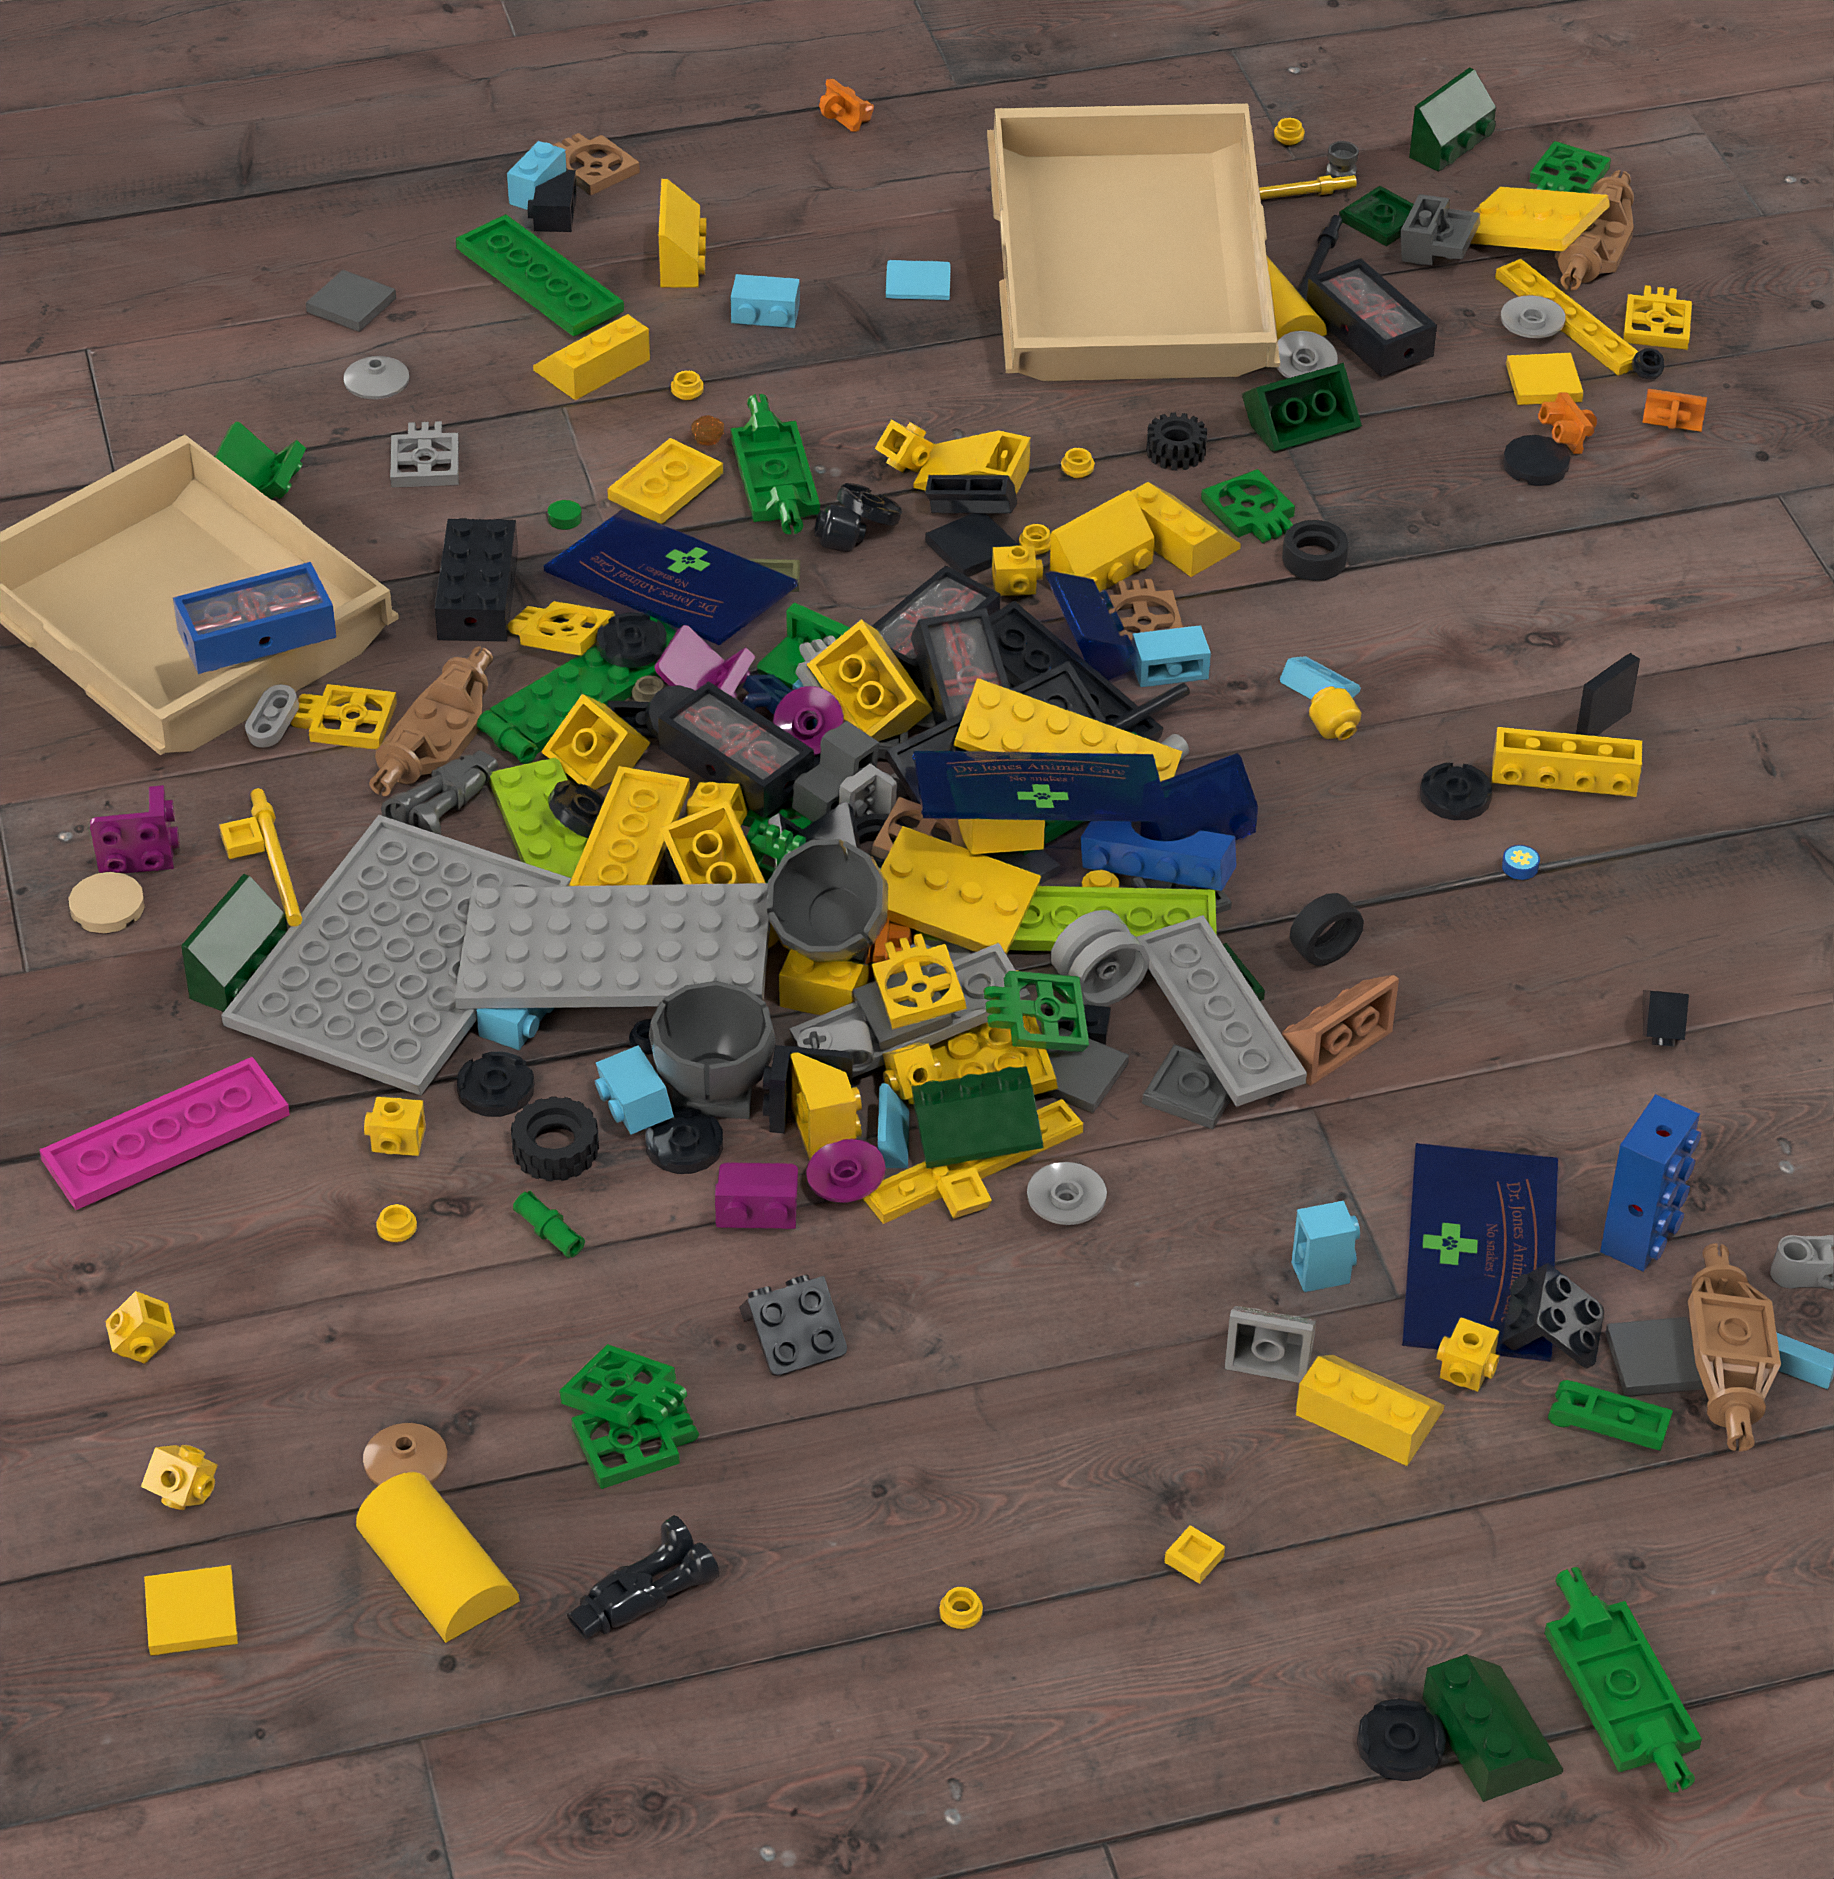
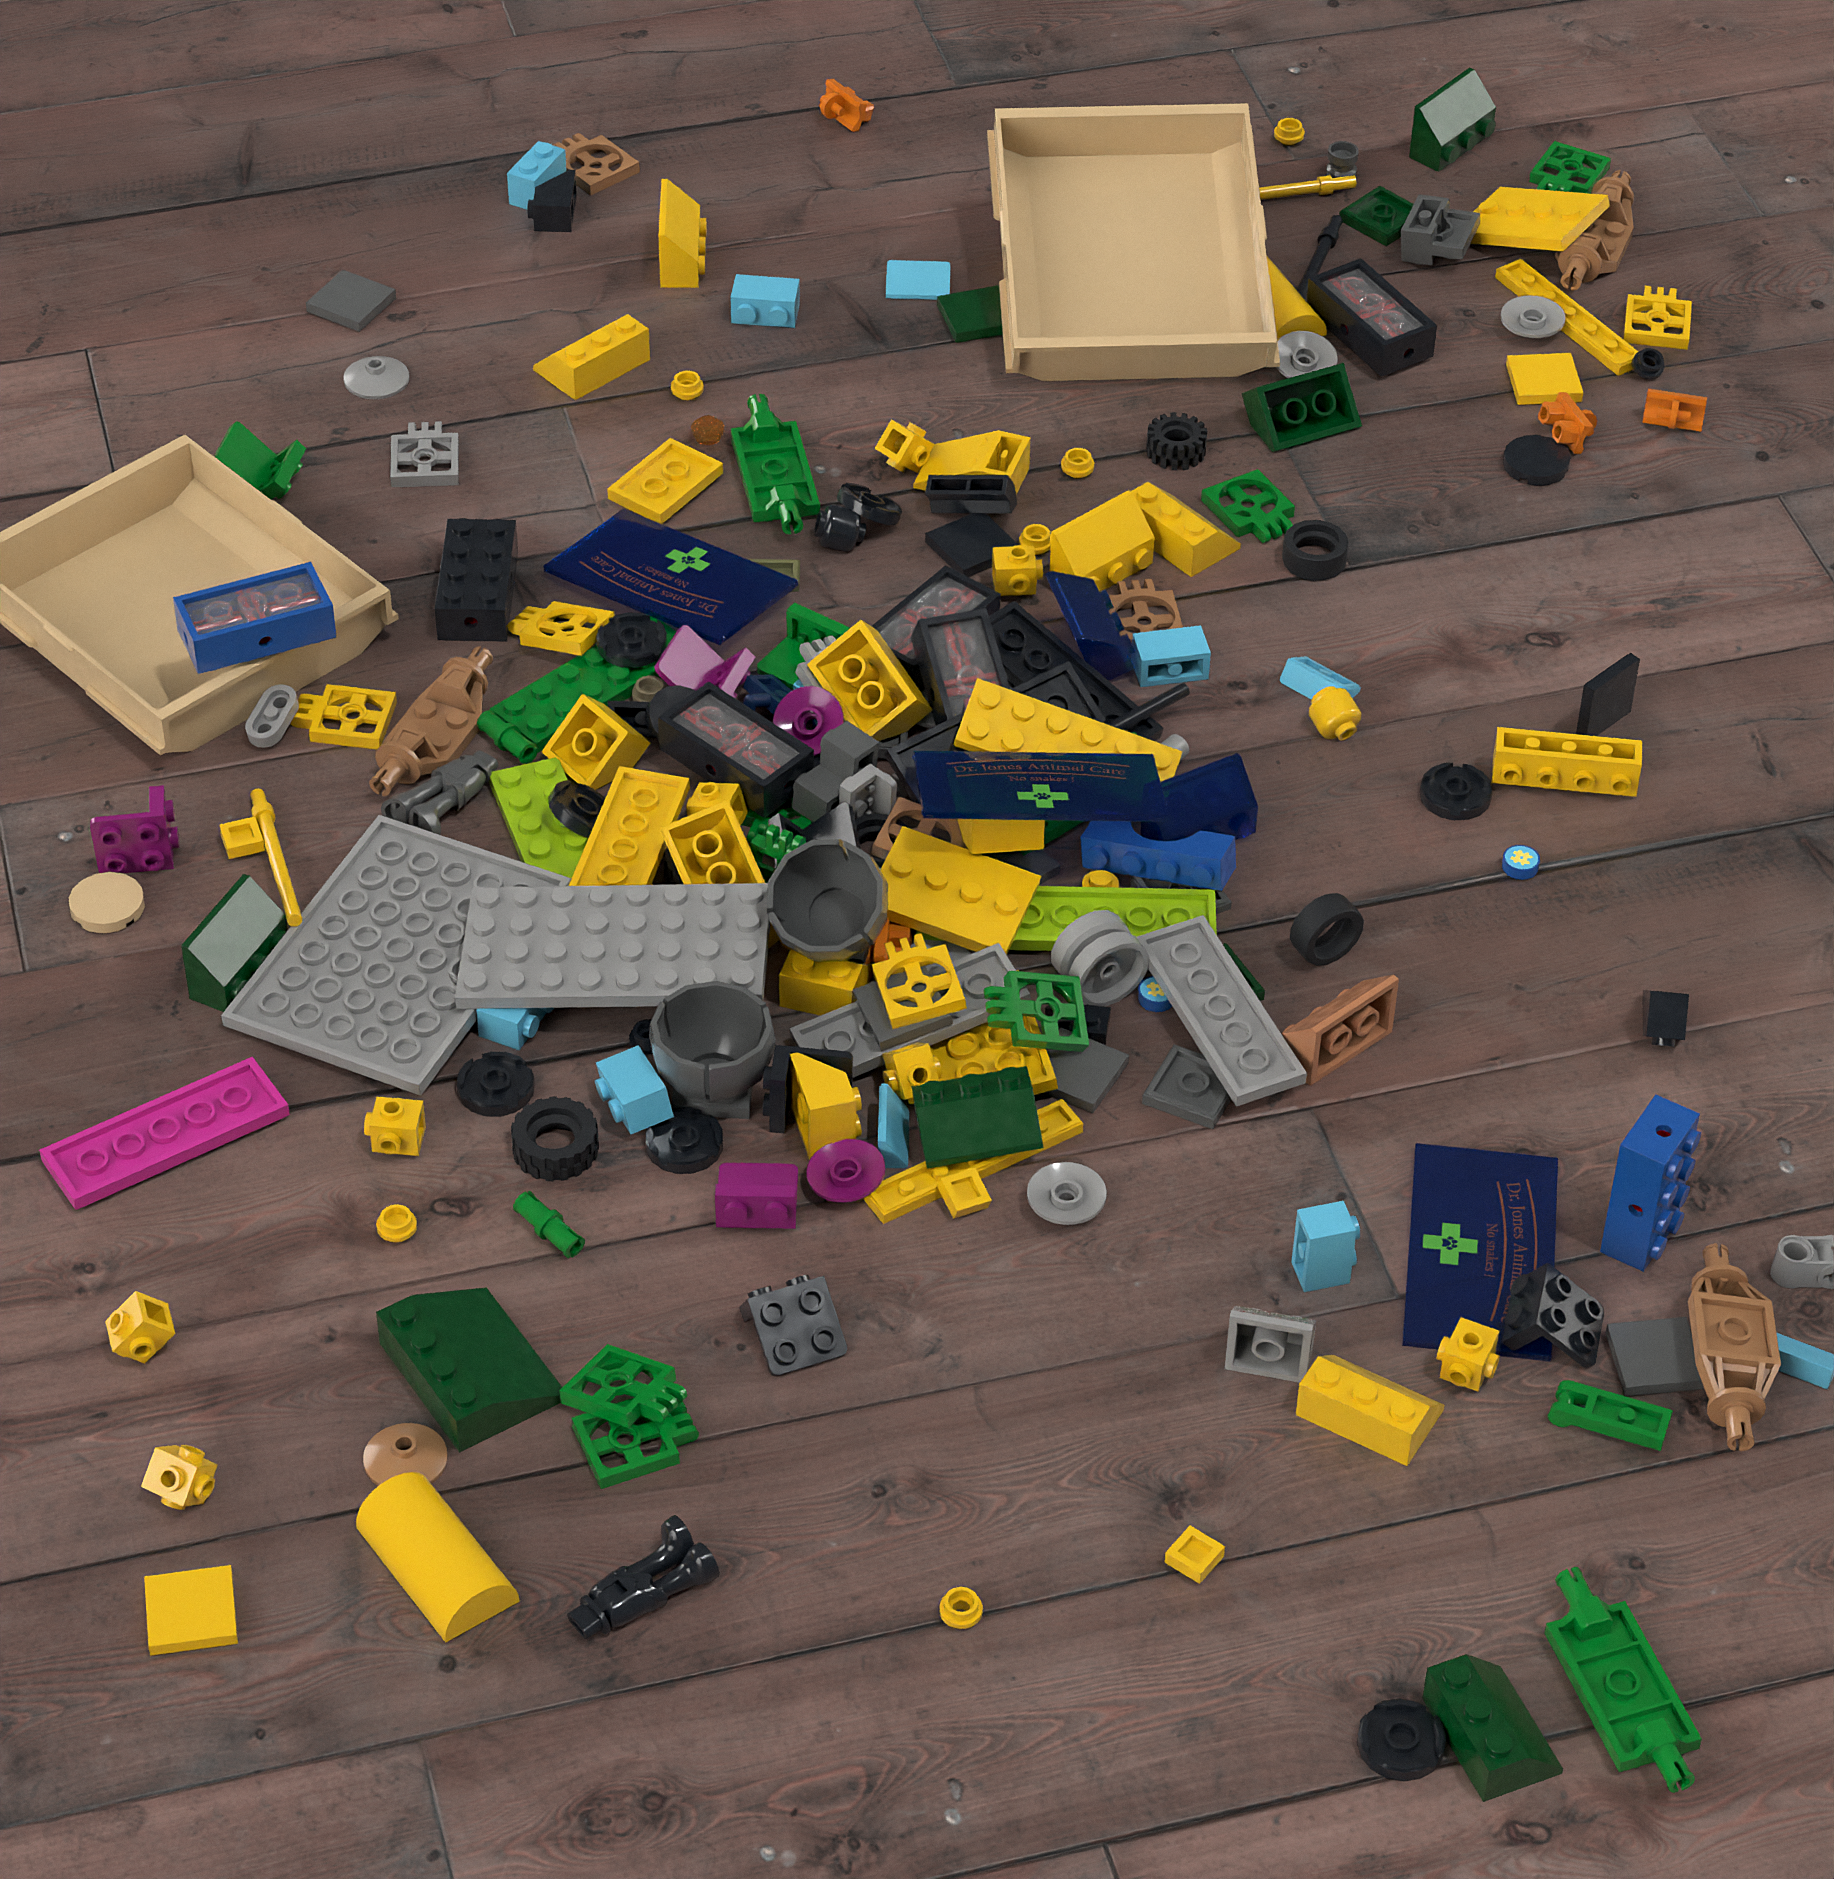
green plate [456,214,624,337] -> none
green tile [548,500,582,530] -> none
light grey piece [797,1020,875,1072] -> none
none -> dark green slope [376,1287,562,1453]
none -> dark green tile [937,285,1003,343]
none -> tile [1138,976,1172,1012]

